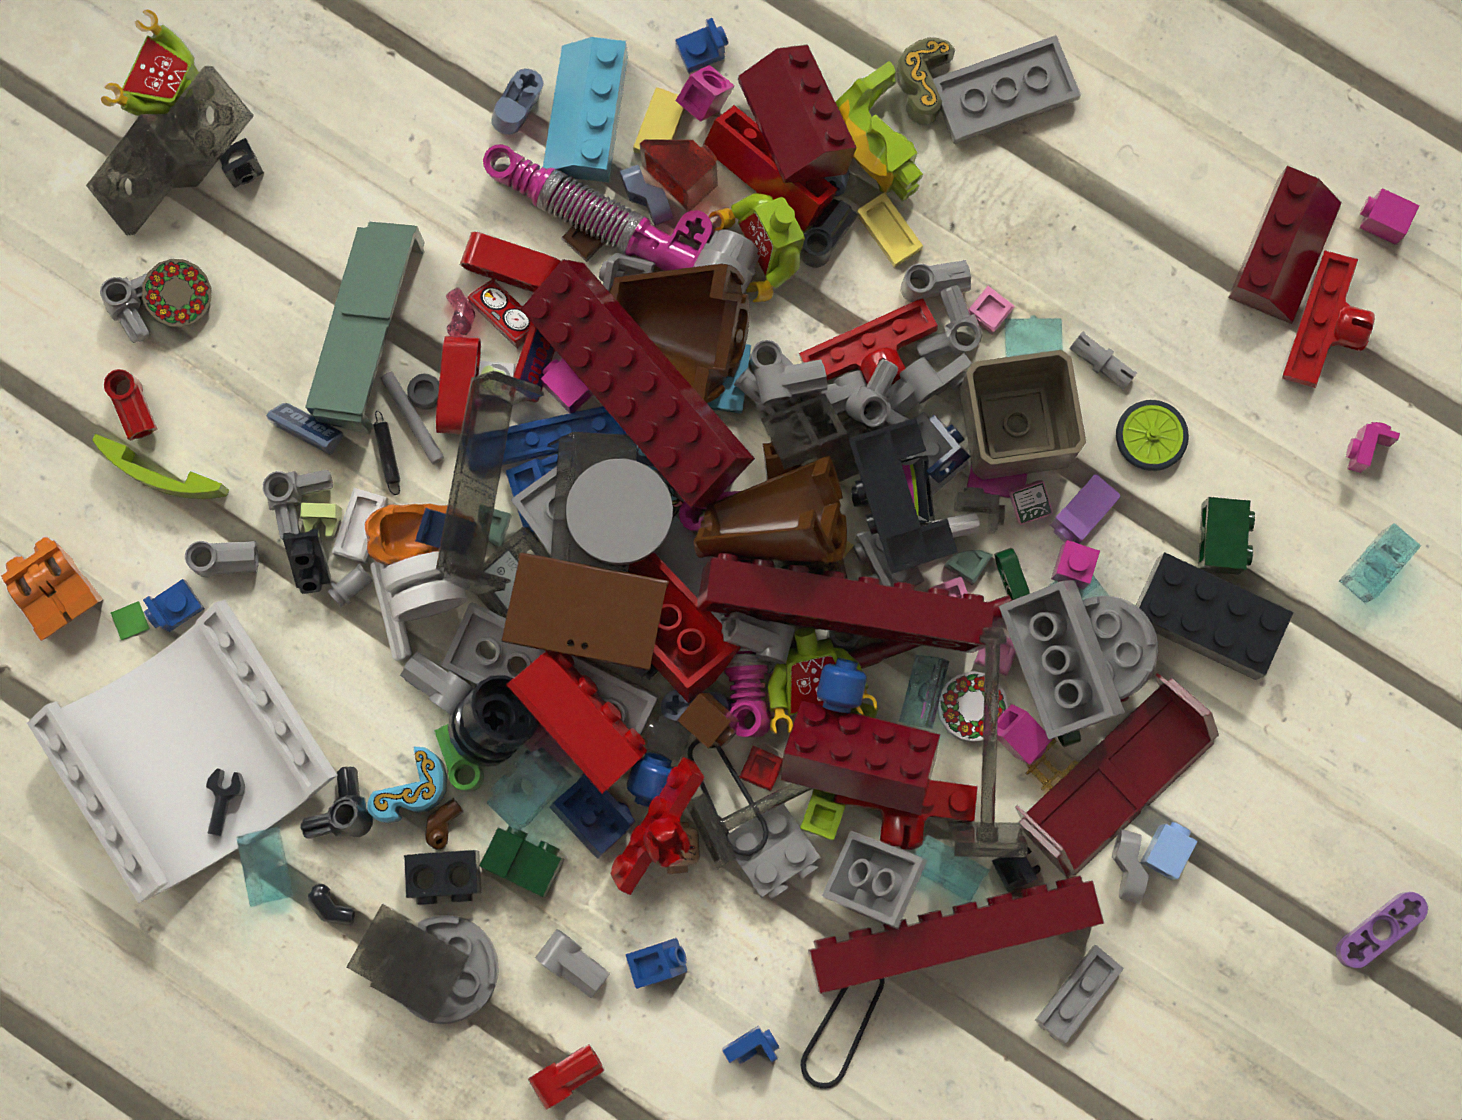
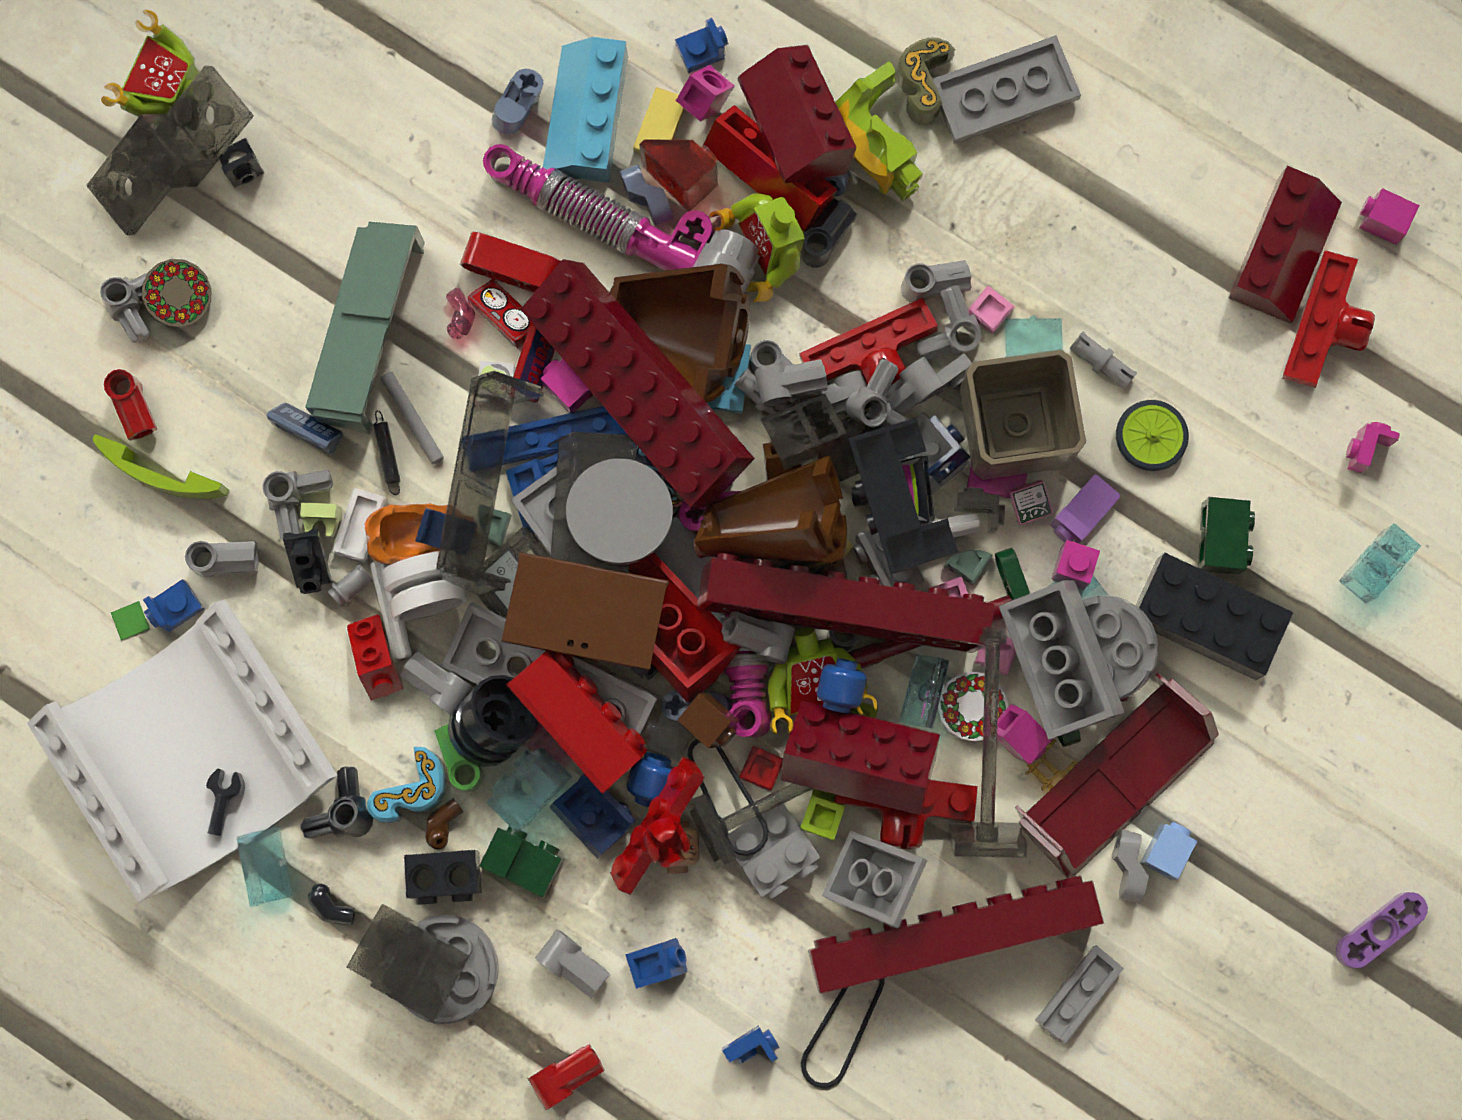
orange hips [1,537,103,641] -> none
dark grey tile [407,374,439,410] -> none
red beam [436,336,481,435] -> none
reddish brown tile [562,224,607,262] -> none
light grey bracket [599,253,655,292] -> none
light yellow tile [856,192,923,268] -> none
clear light blue panel [914,835,990,902] -> none
black tile [991,846,1041,892] -> none
none -> red bracket [347,614,404,701]

